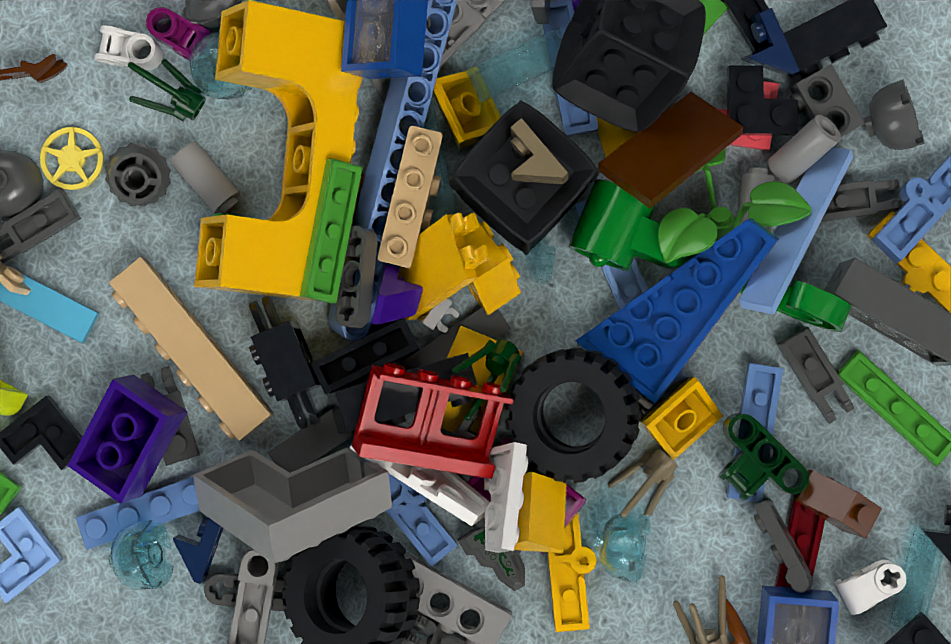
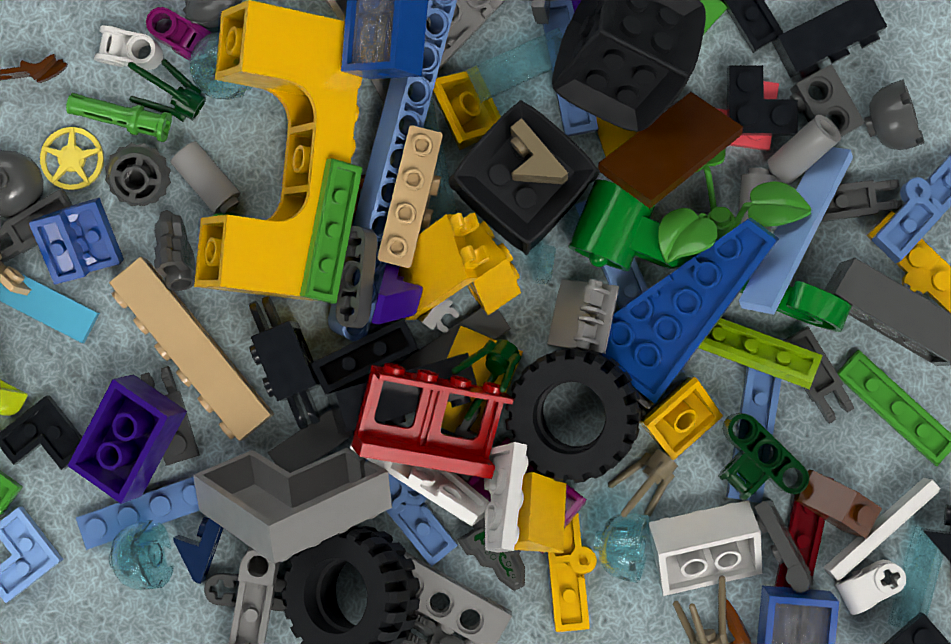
dark blue slope [741,8,799,75] -> none
none -> blue slope [29,198,124,285]
none -> bright green pin [66,93,172,142]
none -> dark grey rock [154,210,196,291]
none -> light grey hinge [547,279,619,354]
none -> white slope [649,500,763,596]
none -> lime plate [699,318,823,390]
none -> white tile [823,478,940,580]

